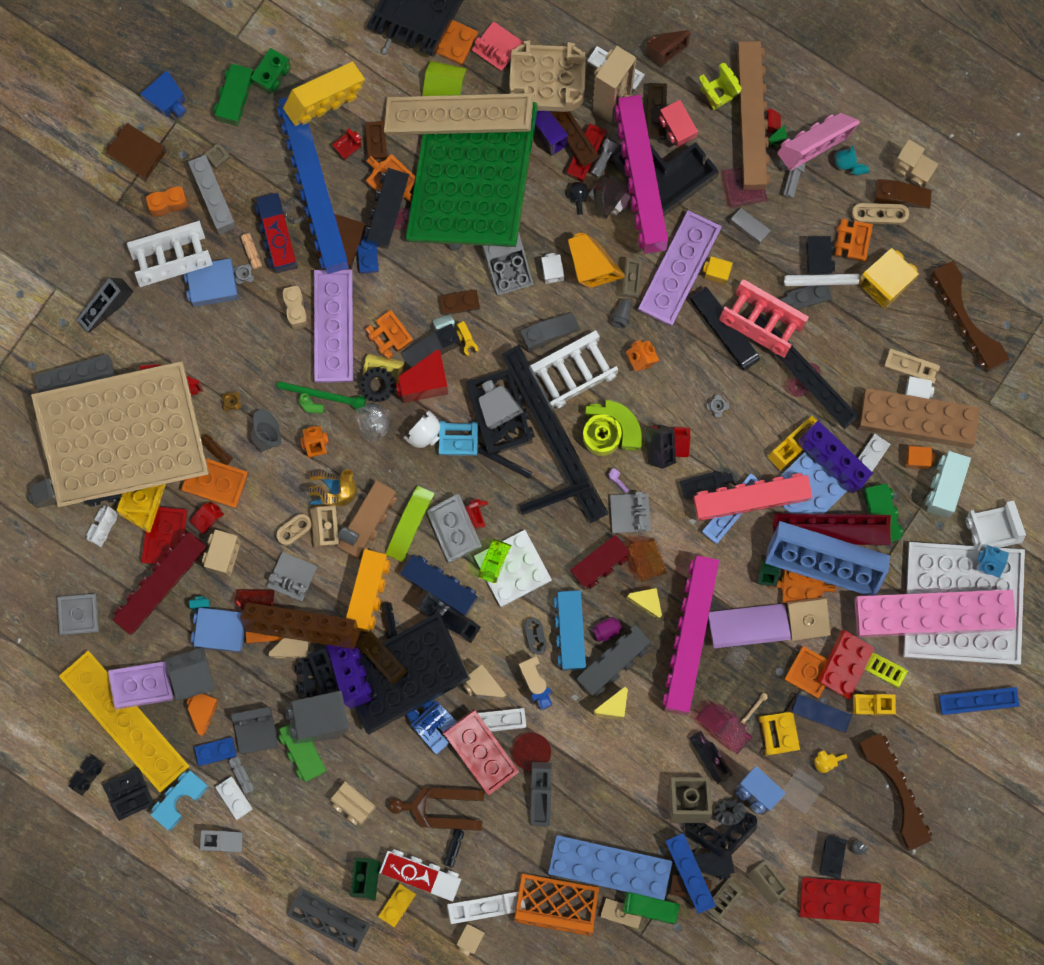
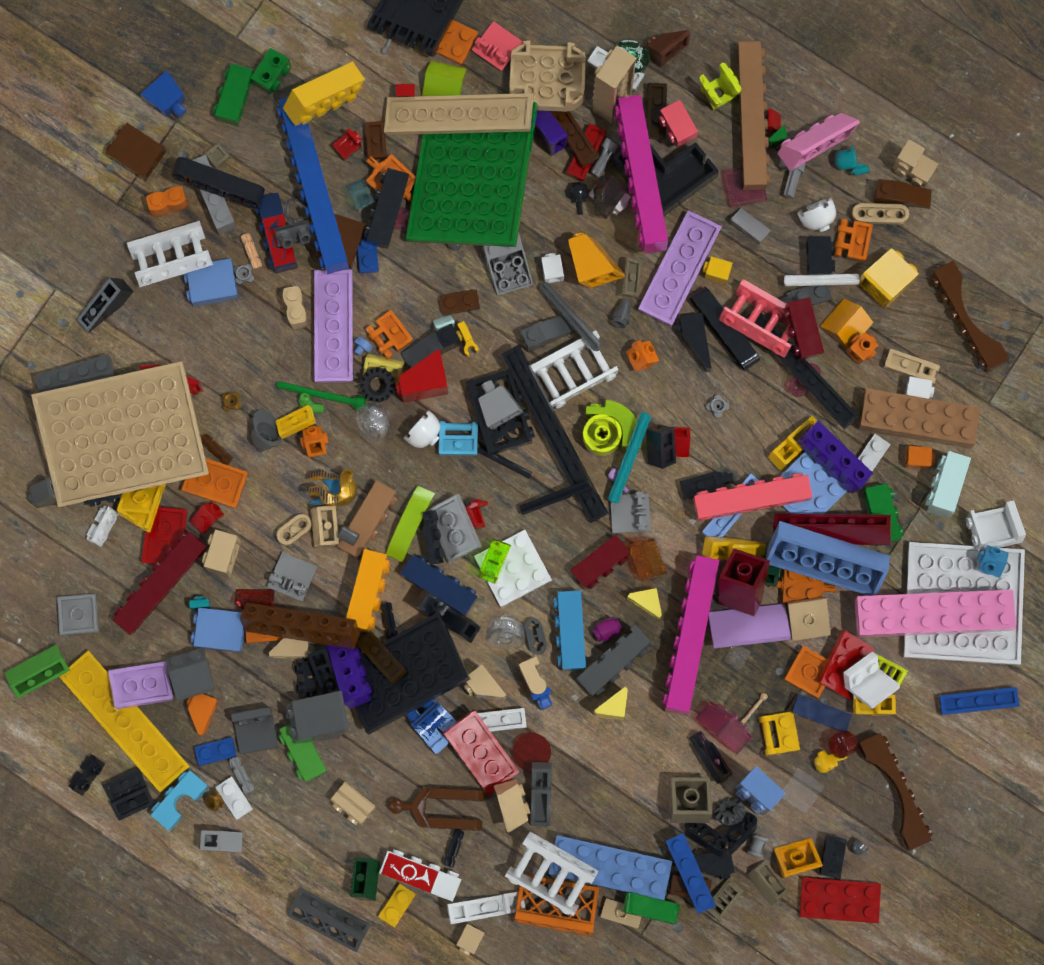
none -> bright green brick [5,645,70,699]
none -> black beam [171,157,265,208]
none -> pearl gold plate [205,790,224,812]
none -> dark grey hips [275,220,311,249]
none -> yellow plate [276,405,316,439]
none -> clear light blue brick [346,178,375,210]
none -> medium blue tile [354,336,373,356]
none -> red slope [396,84,415,97]
none -> black hinge [422,510,444,565]
none -> clear cylinder [486,614,525,649]
none -> tan slope [494,779,530,832]
none -> white fence [505,831,599,916]
none -> dark grey axle [539,282,603,352]
none -> teal axle [608,412,652,503]
none -> clear green plate [615,40,650,73]
none -> black slope [676,313,712,373]
none -> yellow slope [702,537,766,560]
none -> dark red slope [718,548,770,616]
none -> light grey bush [746,834,769,858]
none -> light orange slope [774,838,823,878]
none -> dark red brick [783,297,824,360]
none -> white cylinder [797,198,836,232]
none -> light orange slope [820,299,873,350]
none -> clear red head [828,730,857,758]
none -> white bracket [844,652,900,708]
none -> orange brick [846,332,879,365]

